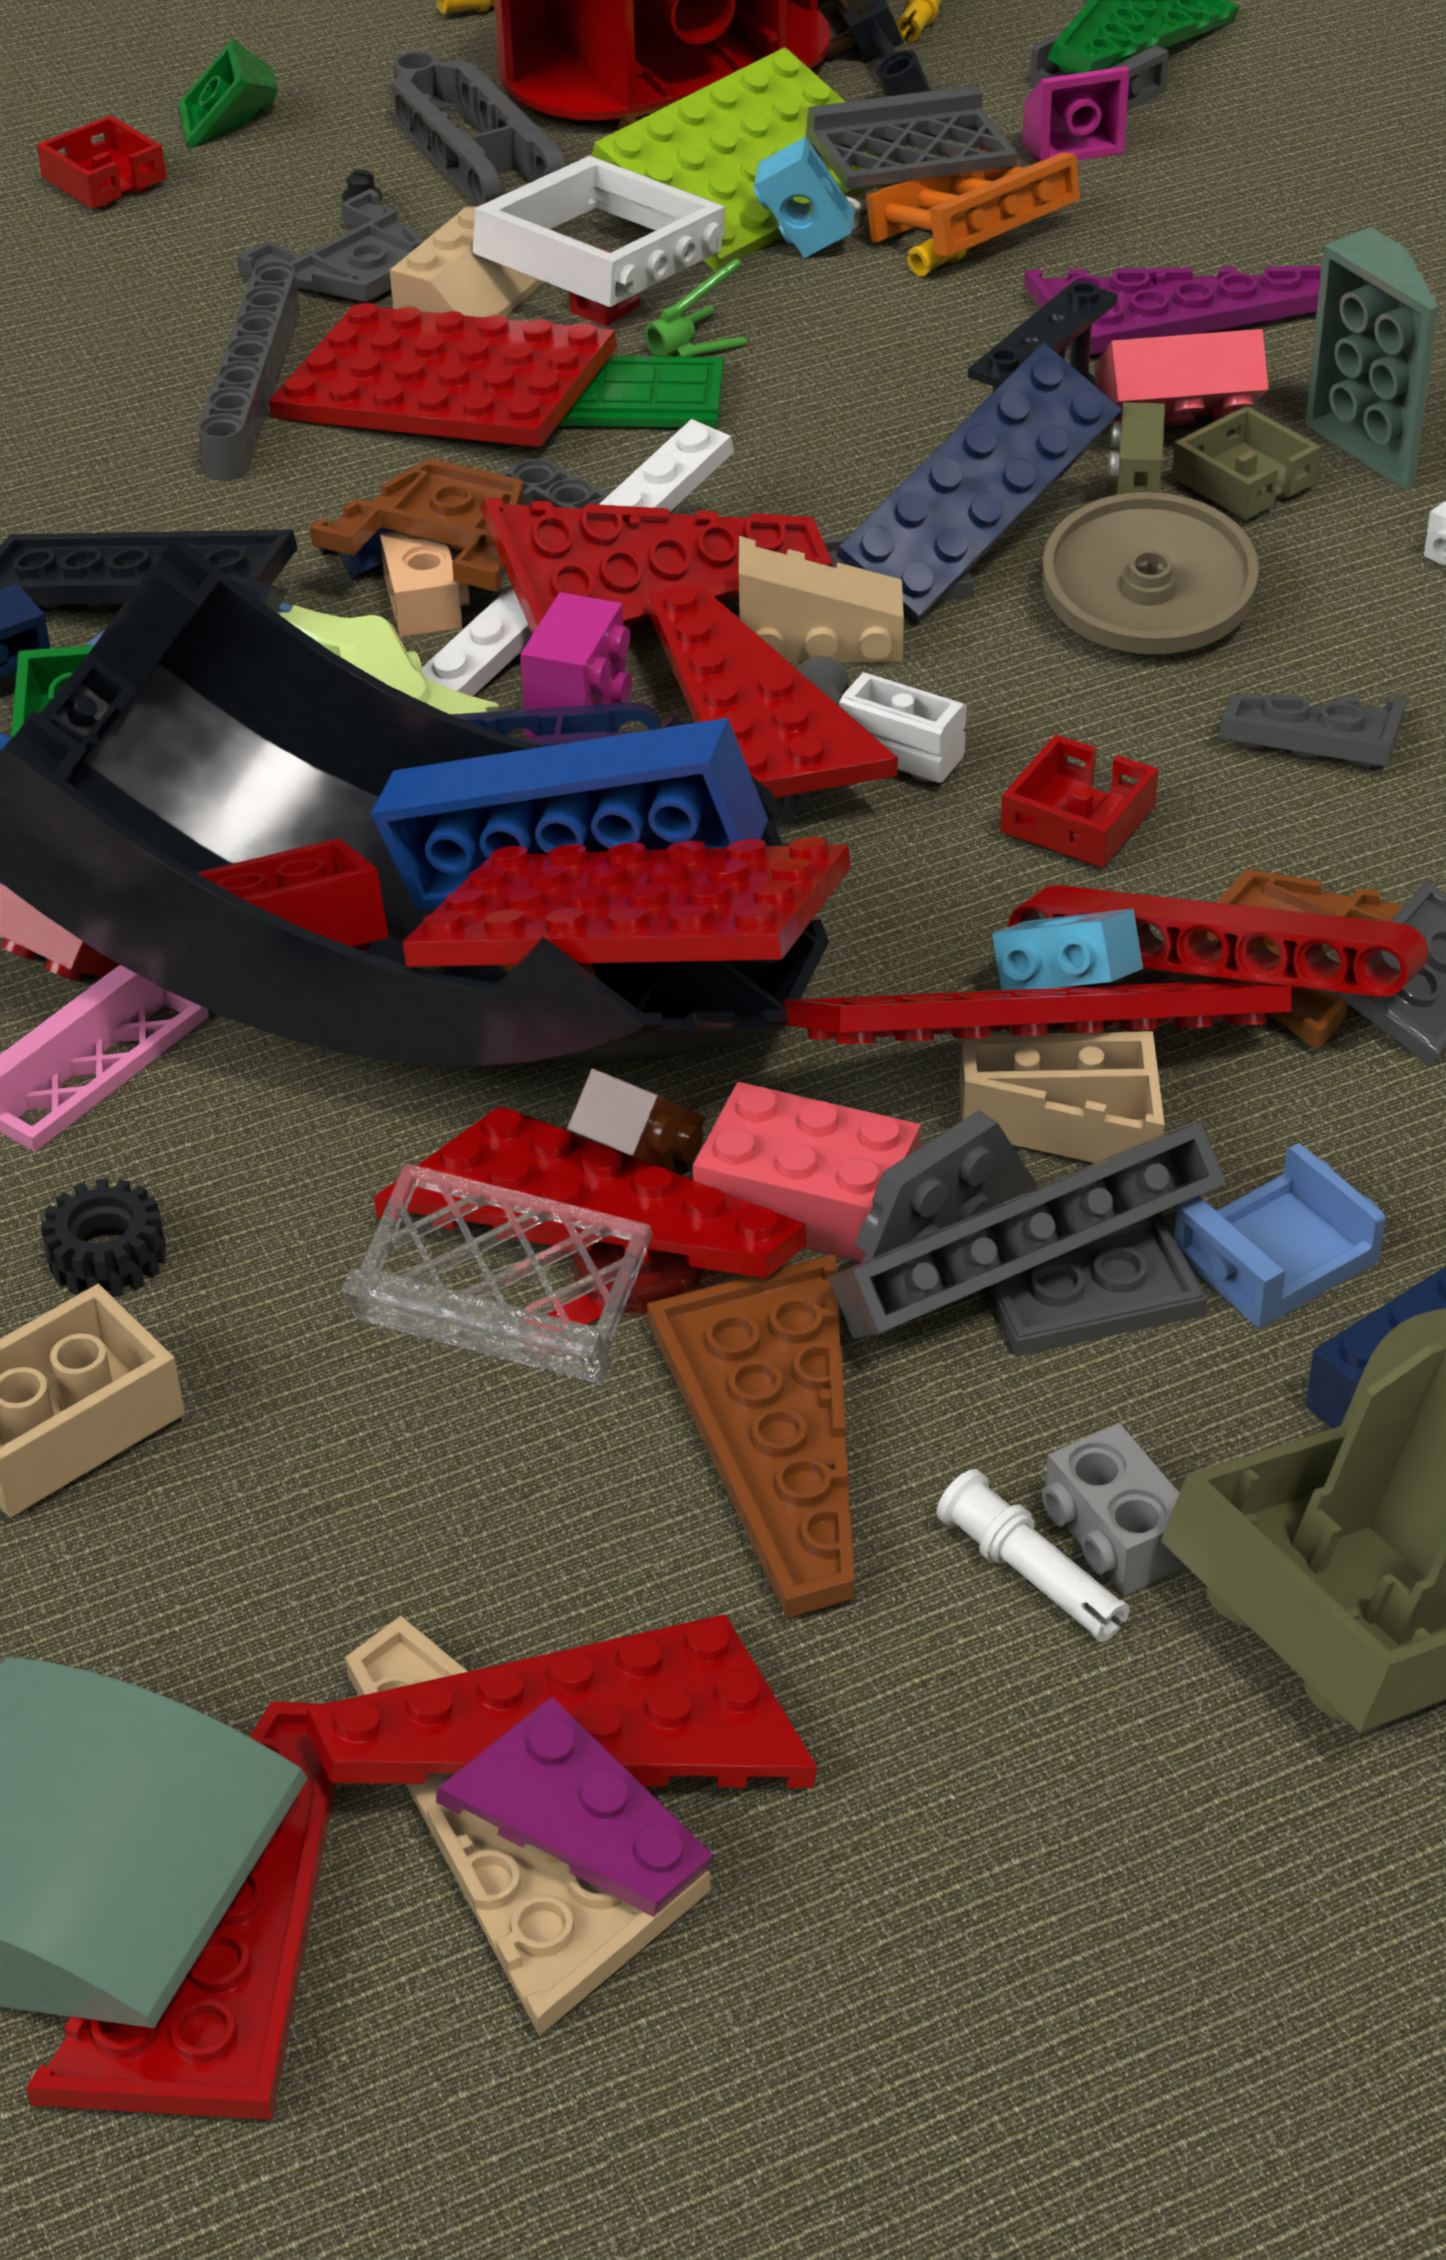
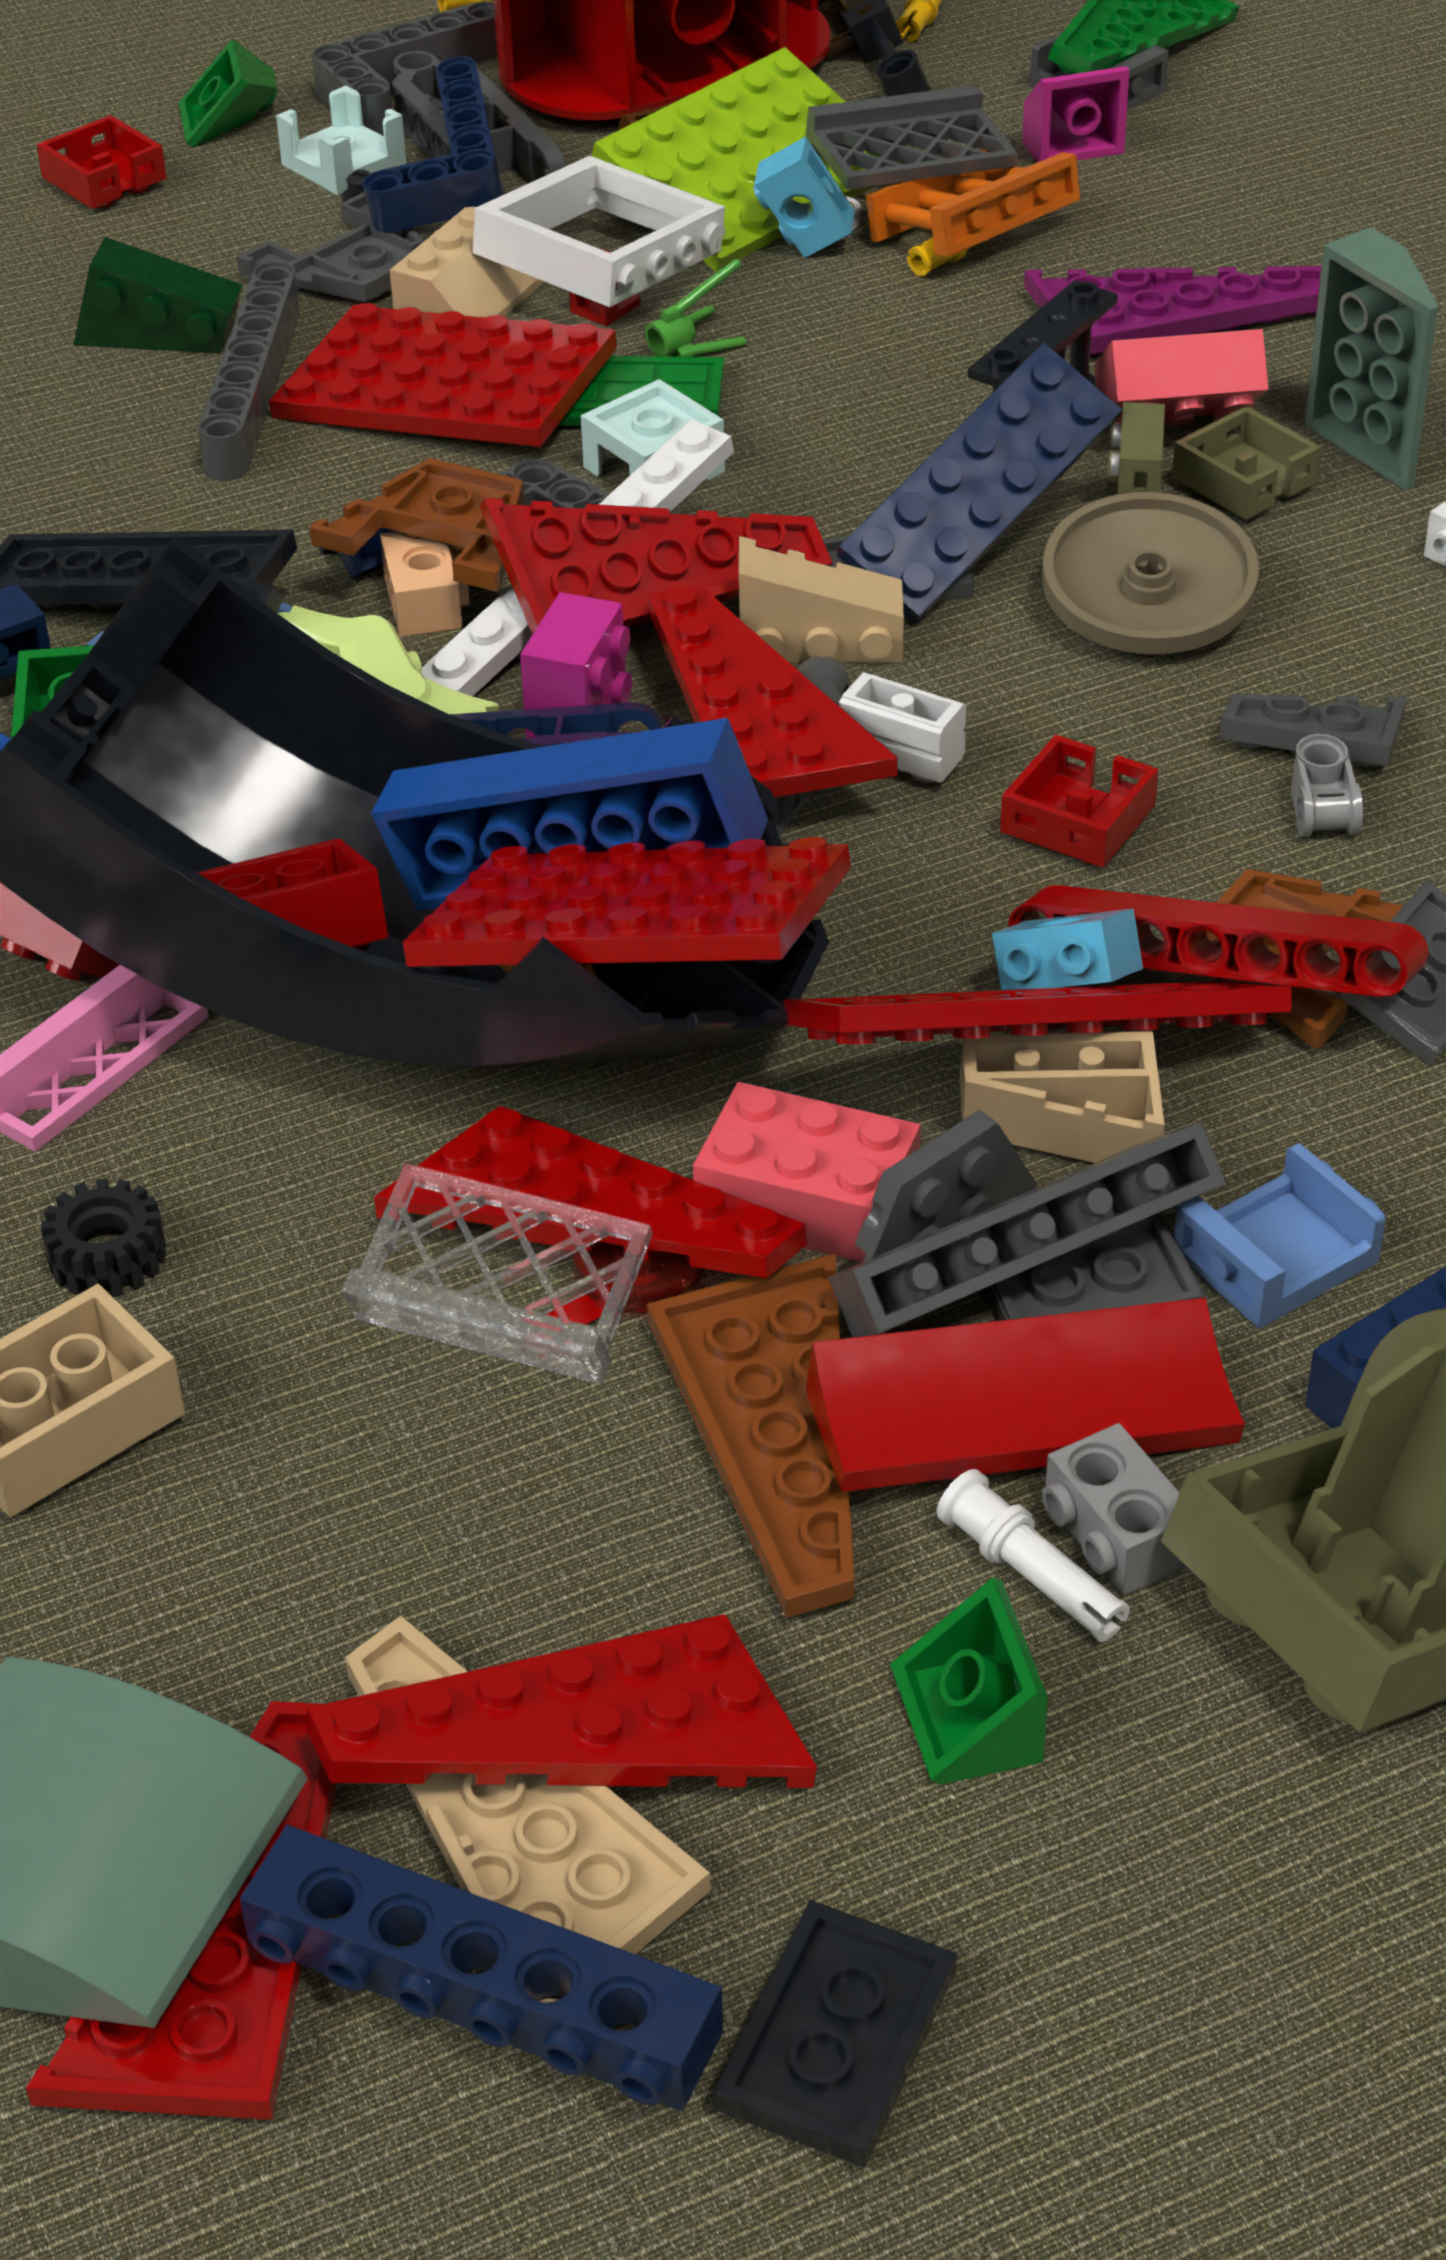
magenta wing [436,1697,713,1917] -> none
brick [567,1068,706,1176] -> none
none -> dark green wedge [73,237,243,354]
none -> dark blue brick [240,1825,723,2112]
none -> light aqua panel [276,86,407,195]
none -> dark grey beam [312,1,497,136]
none -> dark blue beam [362,56,503,233]
none -> light aqua panel [581,379,725,480]
none -> black plate [713,1900,957,2168]
none -> red arch [805,1297,1245,1492]
none -> green slope [890,1577,1048,1785]
none -> light grey piece [1291,734,1363,837]

